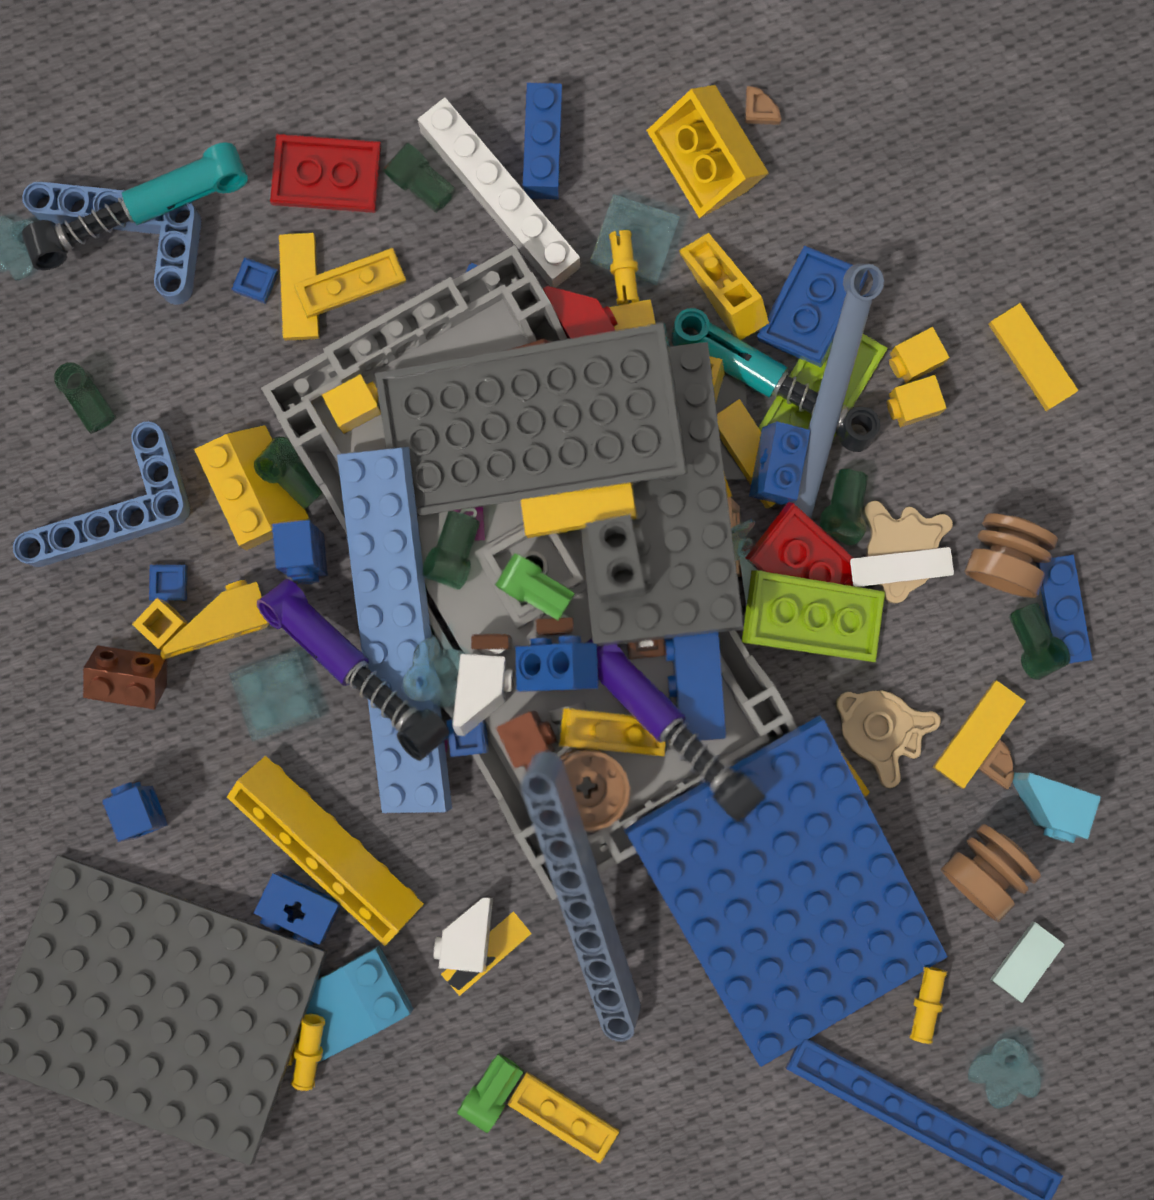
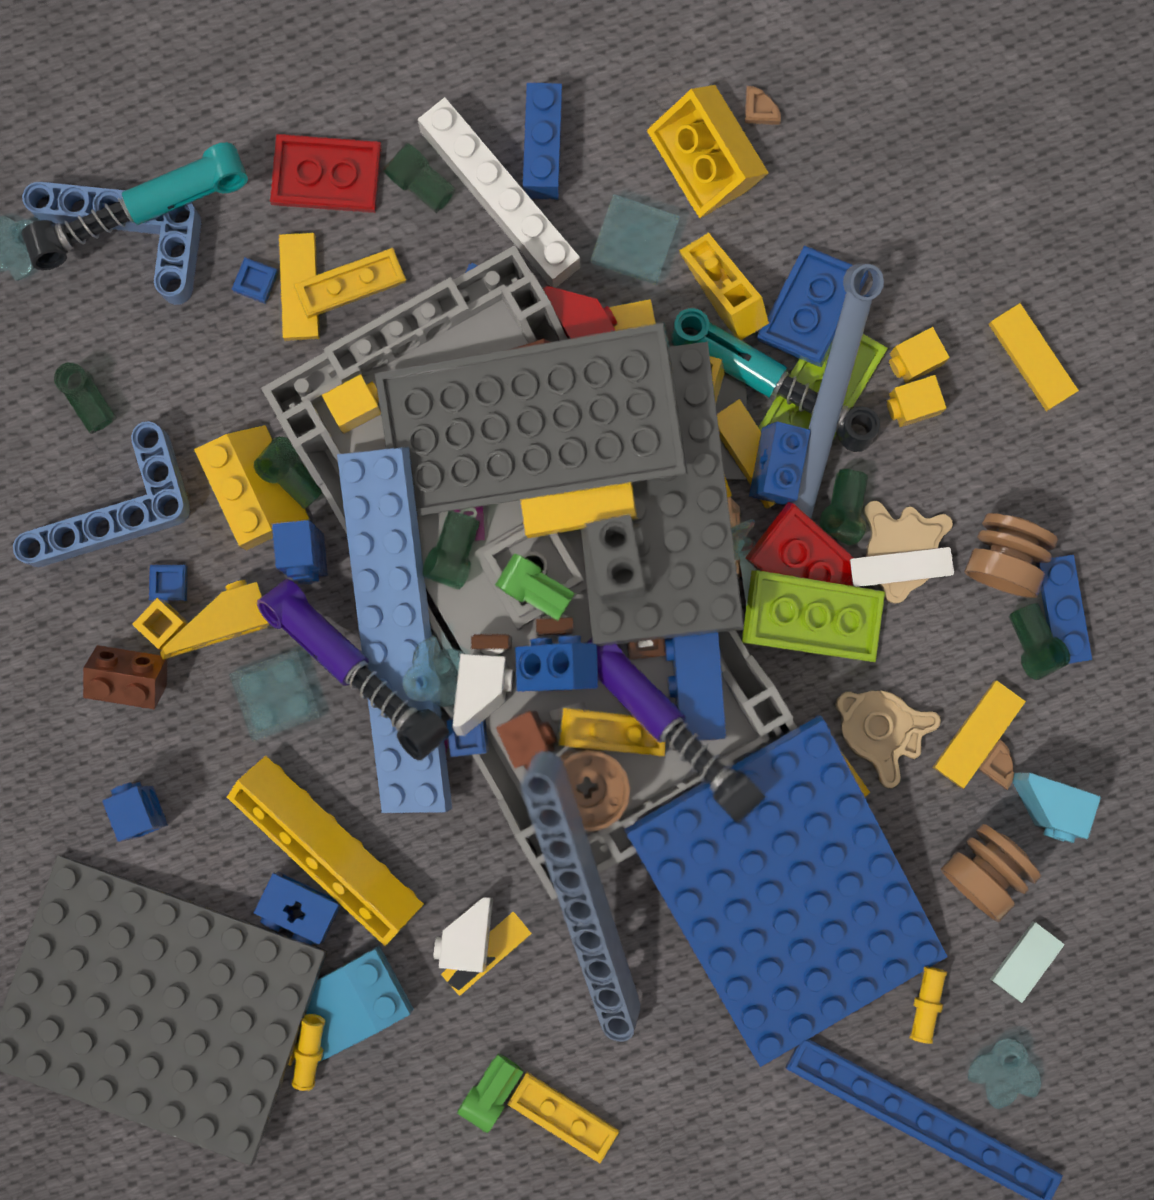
yellow pin [609,230,640,305] -> none

